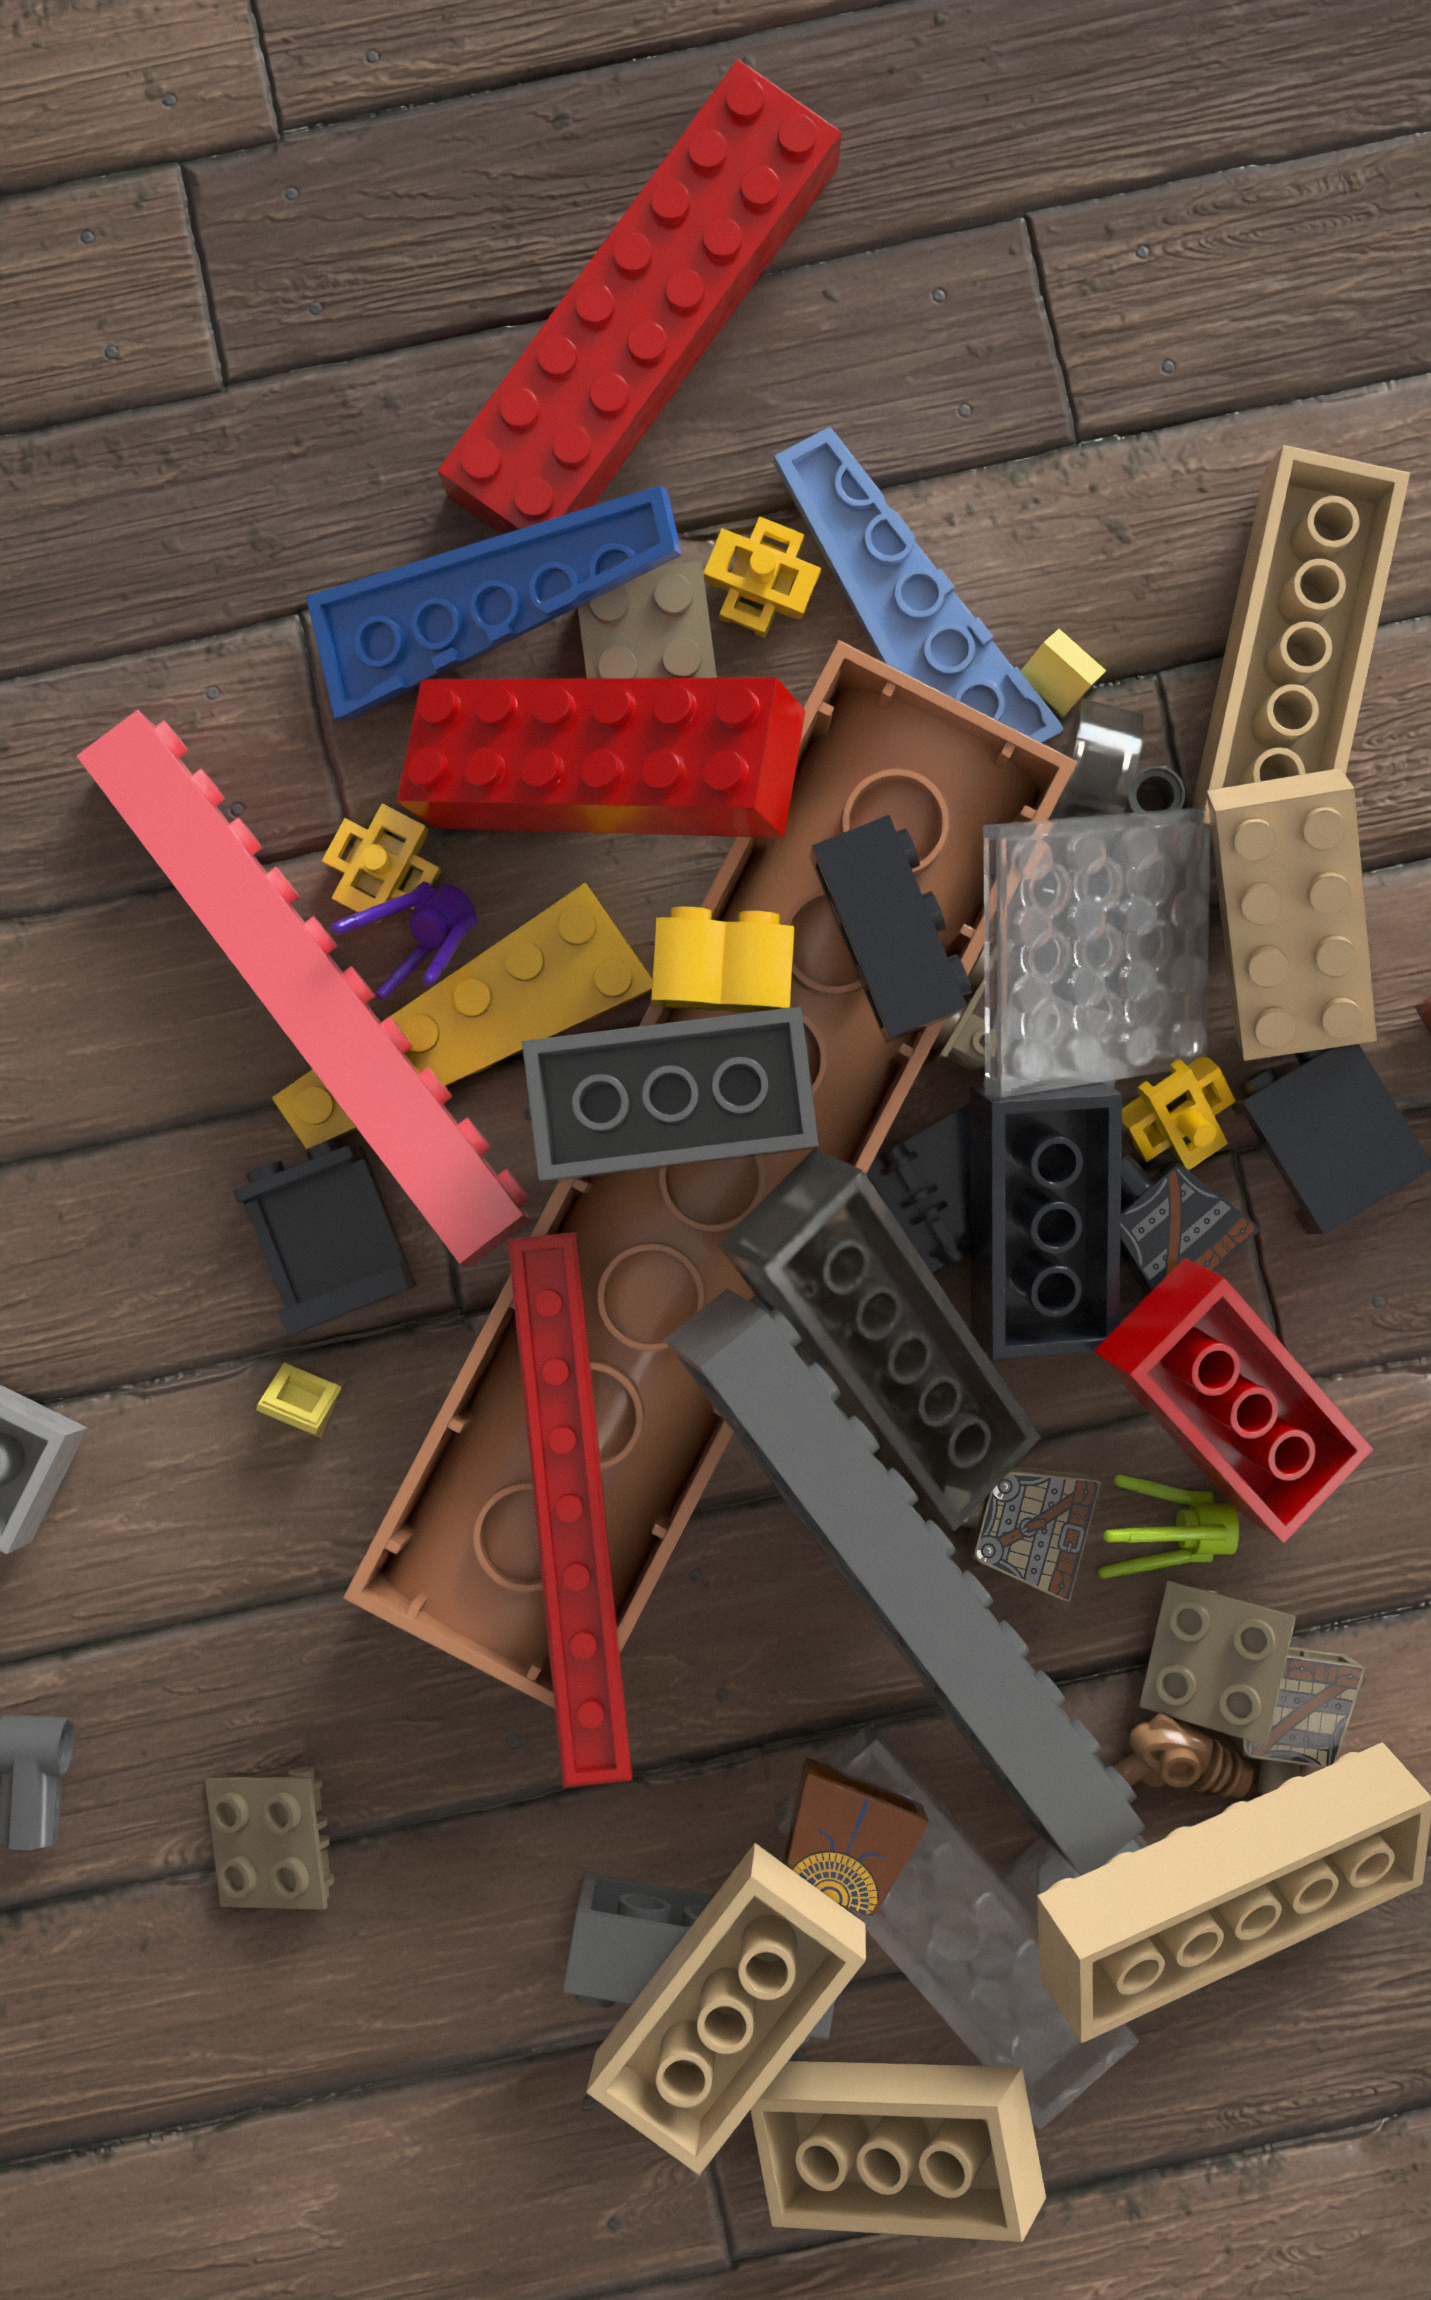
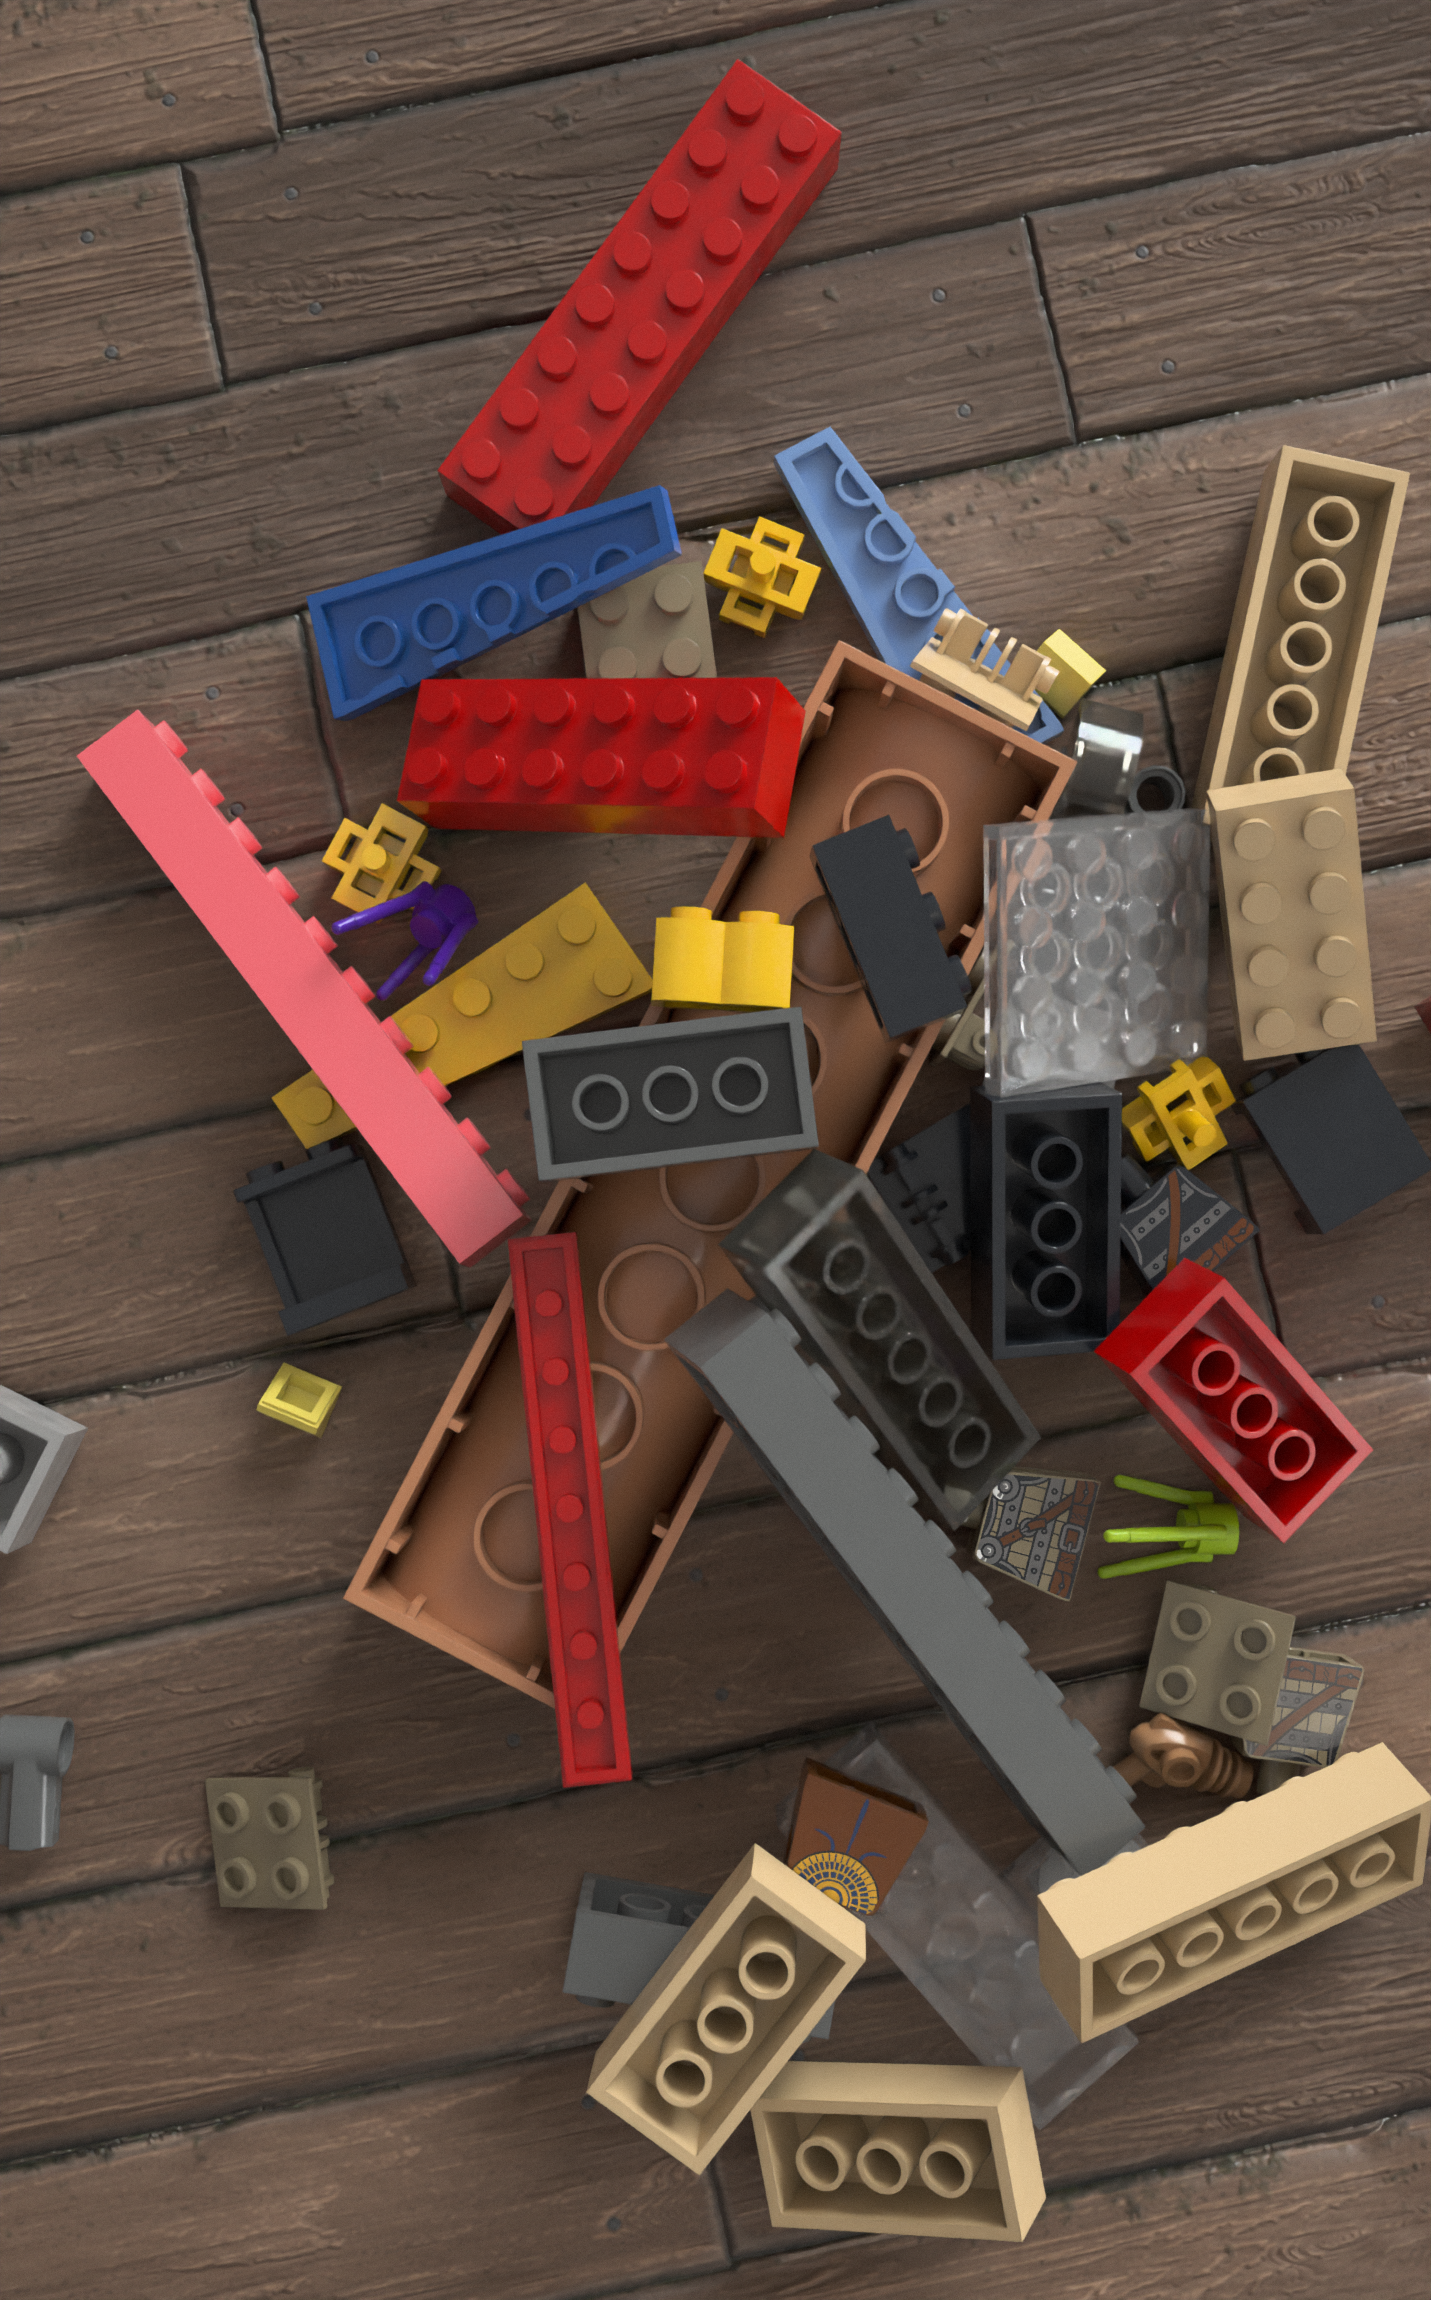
none -> tan hinge [910,608,1059,731]

